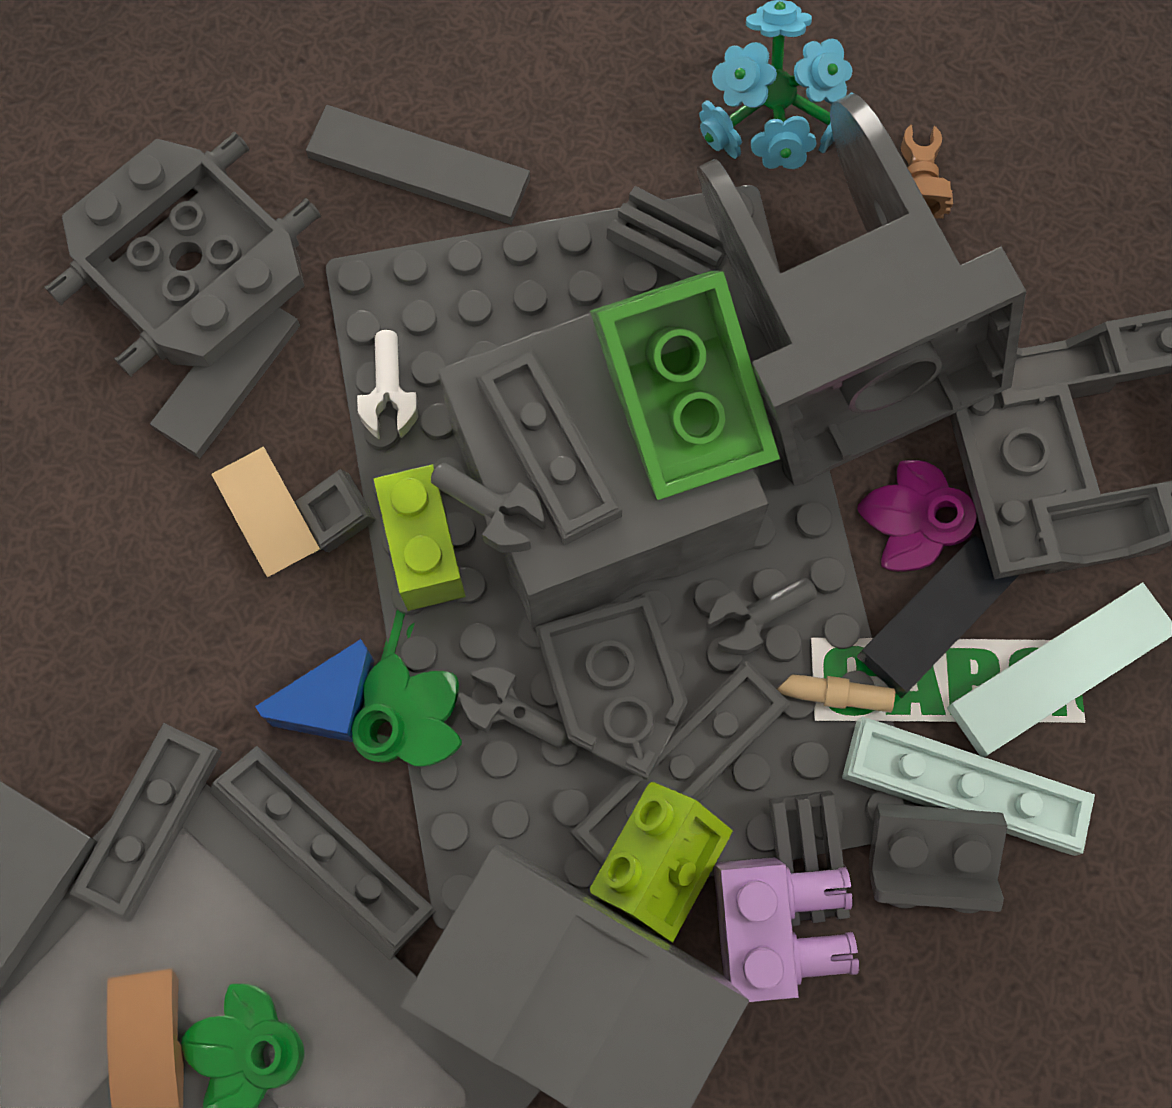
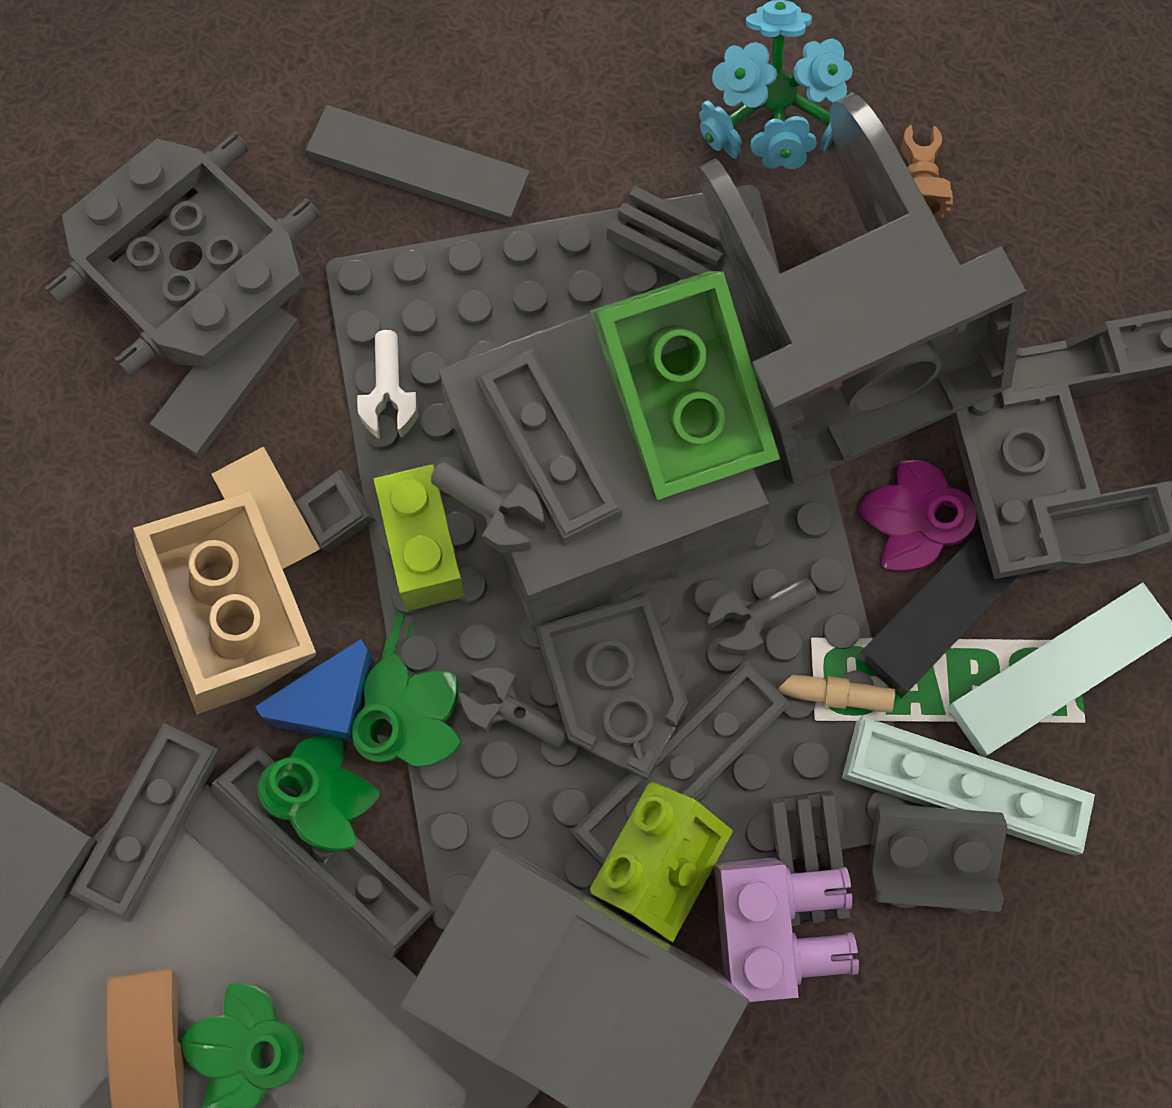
none -> tan slope [133,491,316,714]
none -> green plate [257,736,380,852]

